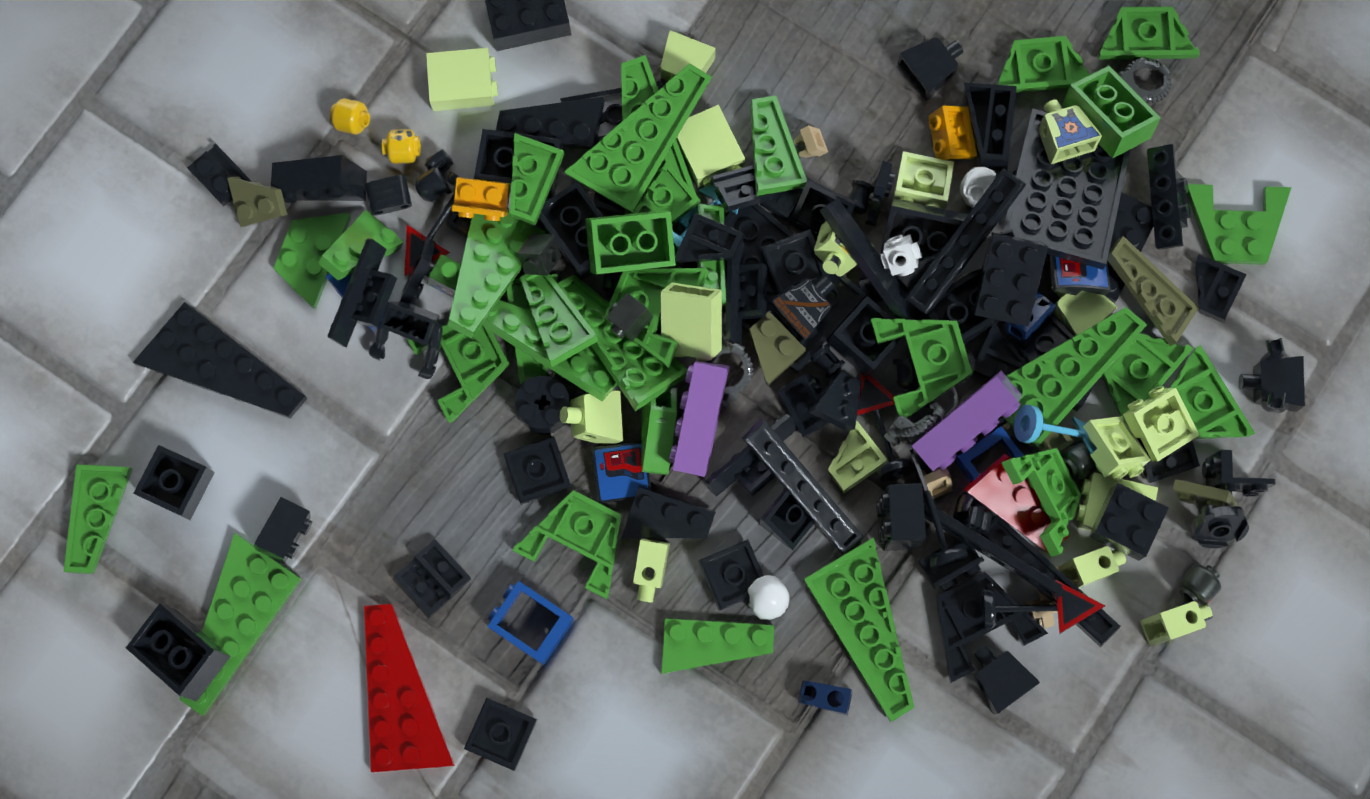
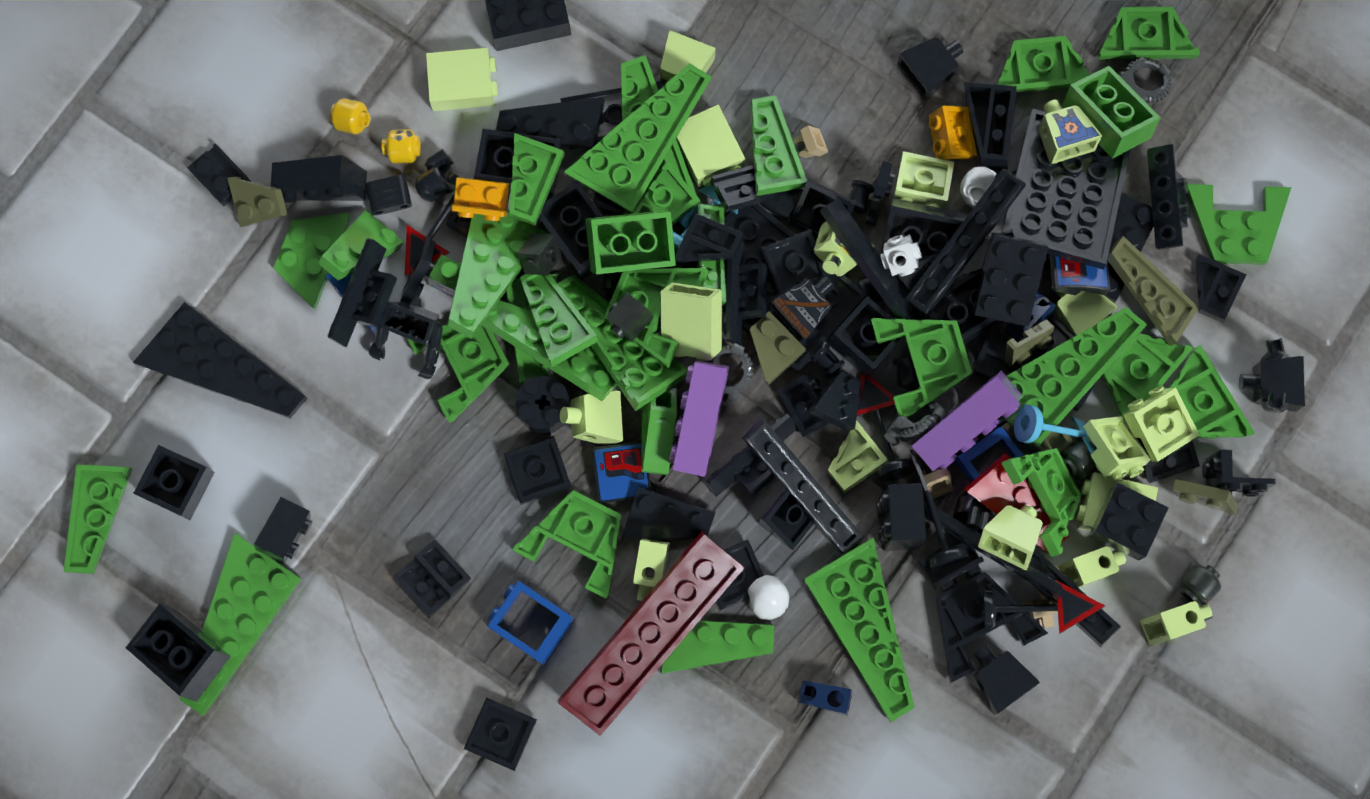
red wing [364,604,455,773] -> none
black plate [1191,505,1249,548] -> none
none -> plate [557,532,744,736]
none -> yellowish green torso [978,505,1043,570]
none -> olive wing [1005,319,1054,369]

